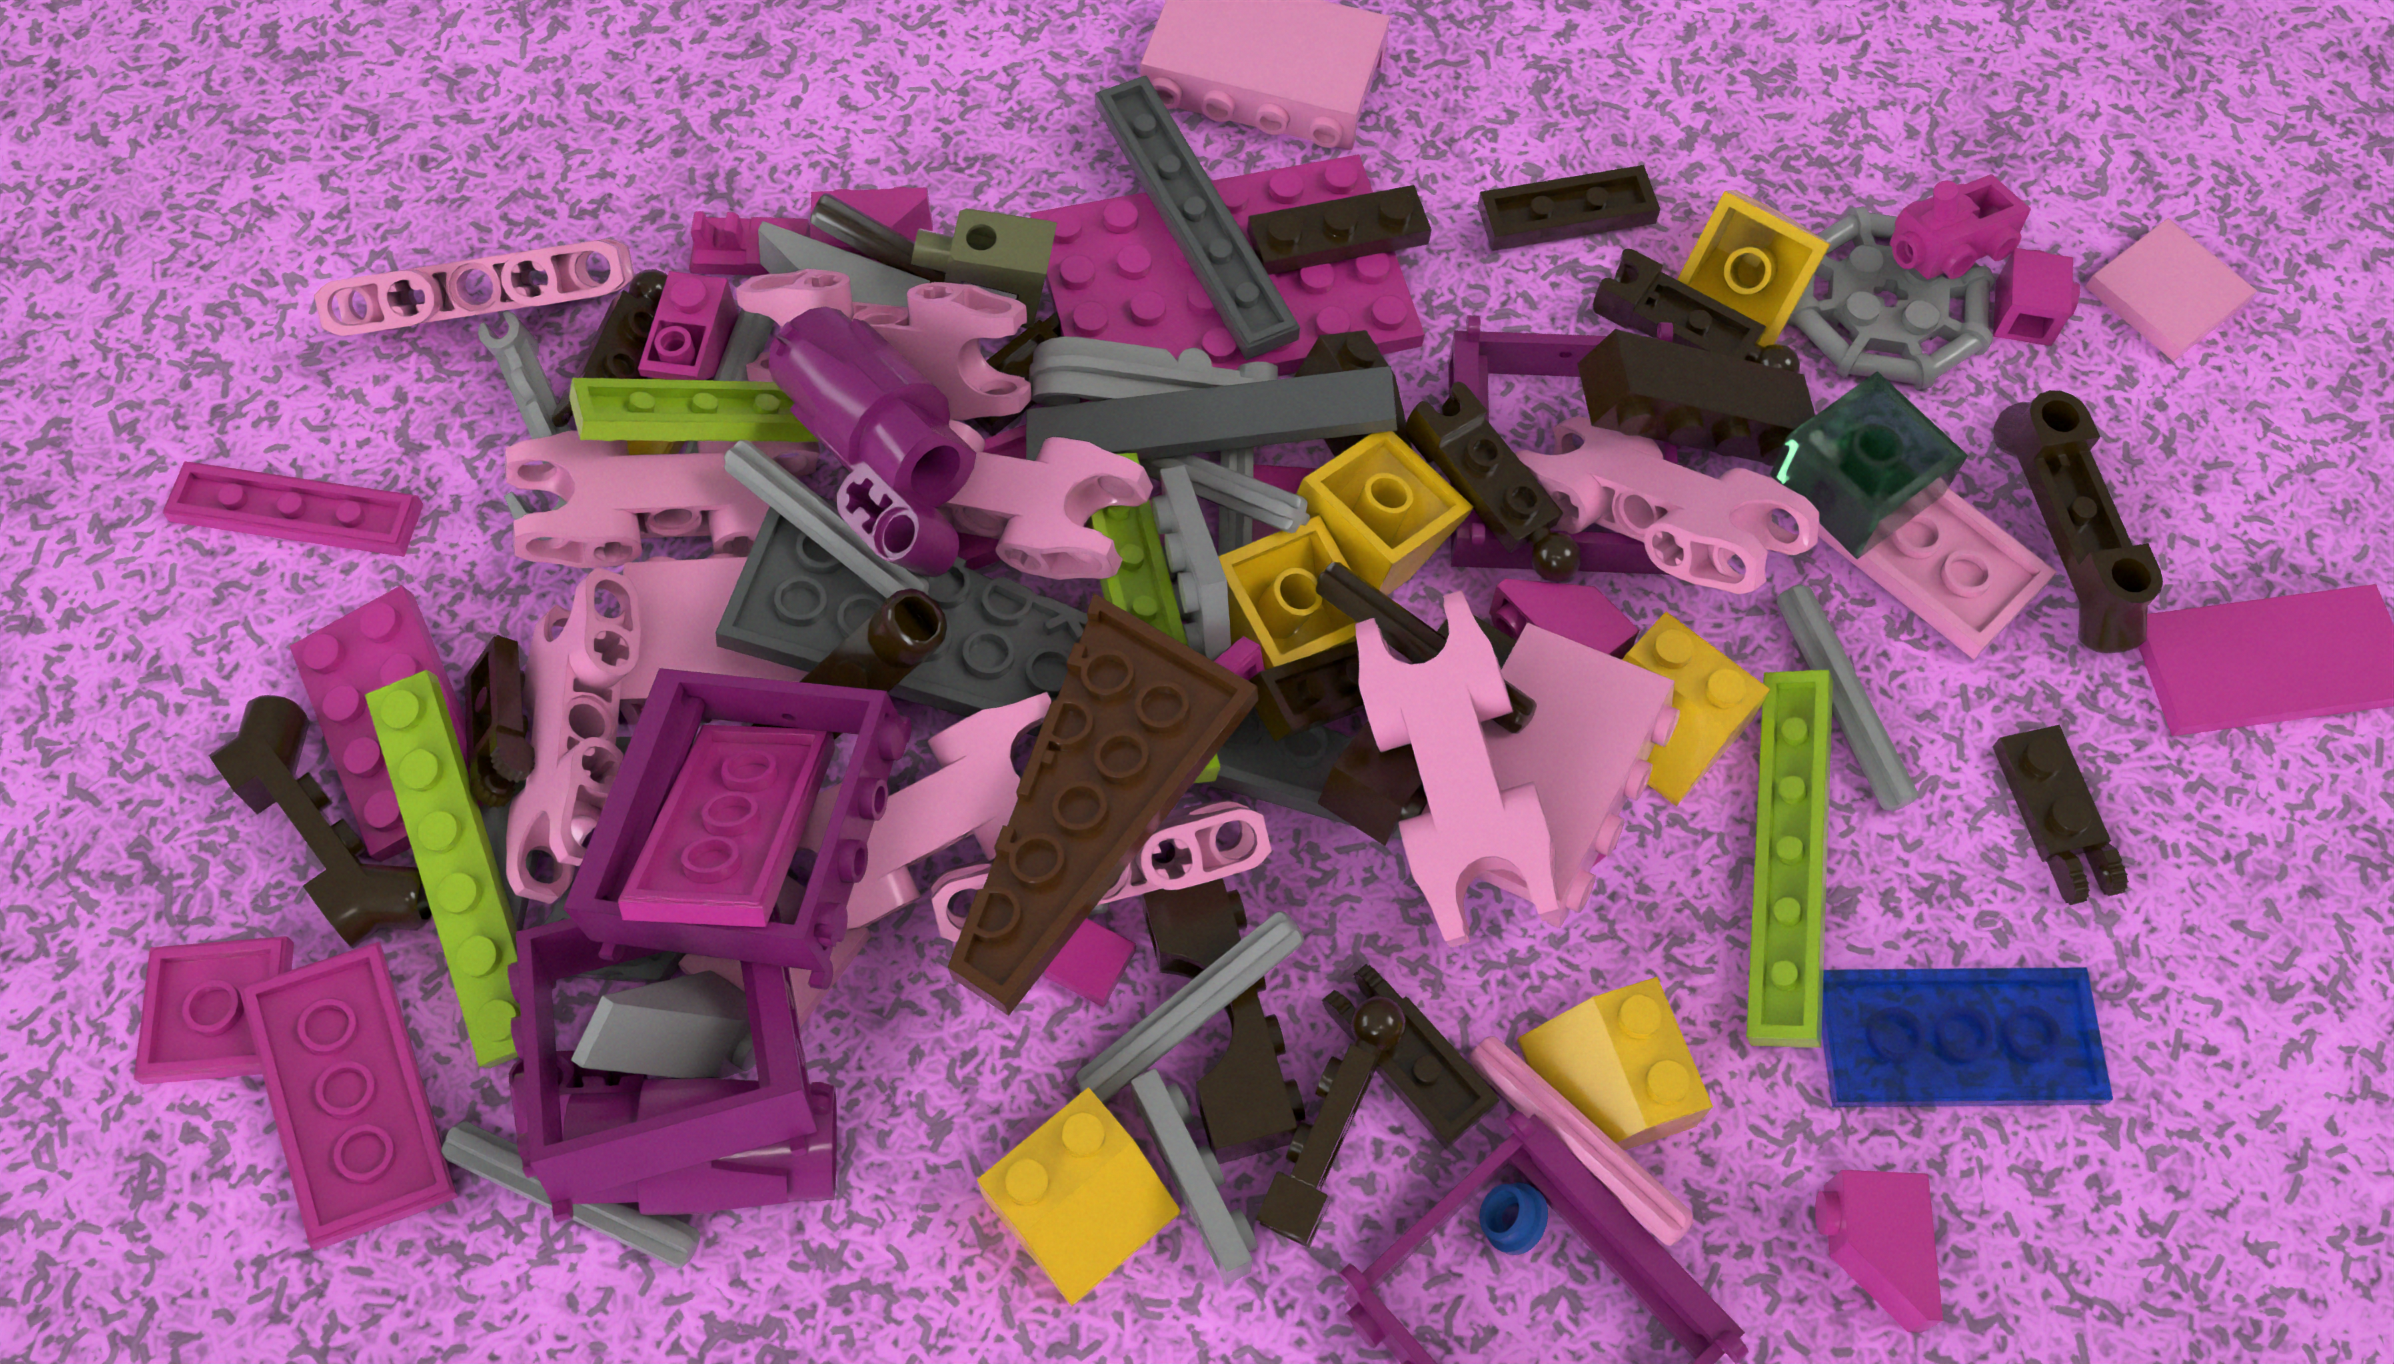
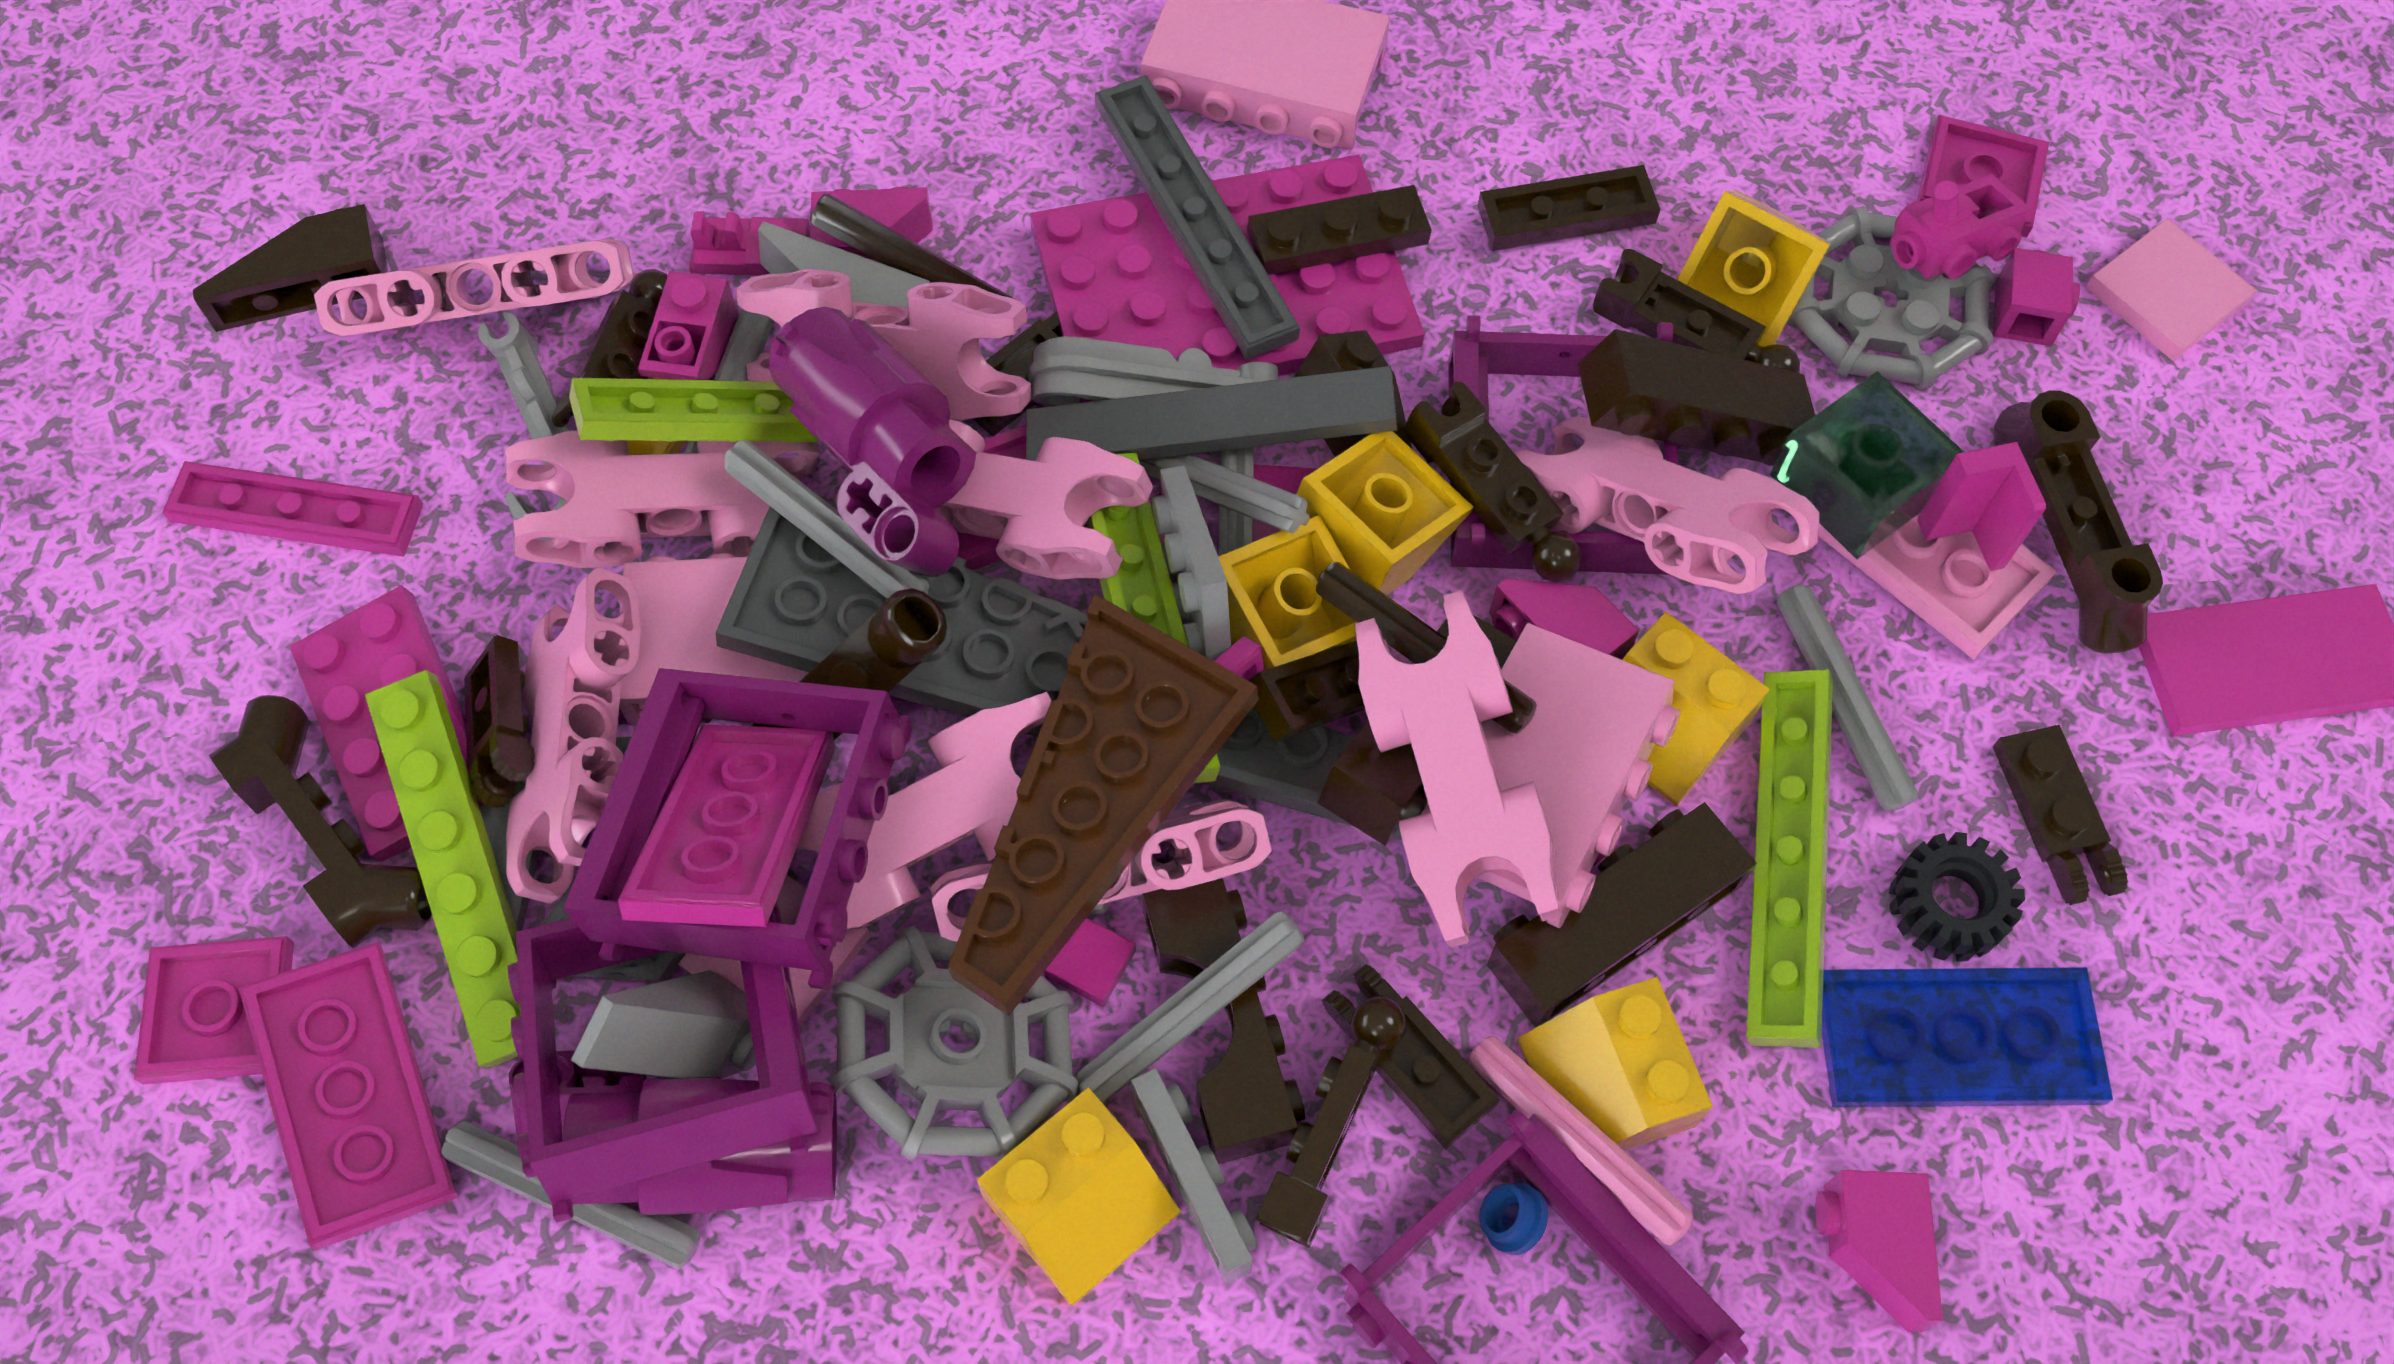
olive torso [911,208,1057,329] -> none
none -> dark brown slope [193,204,388,332]
none -> light grey plate [831,926,1079,1161]
none -> dark brown brick [1487,802,1757,1028]
none -> black tyre [1889,832,2025,962]
none -> dark pink tile [1917,115,2049,238]
none -> dark pink panel [1917,442,2046,571]

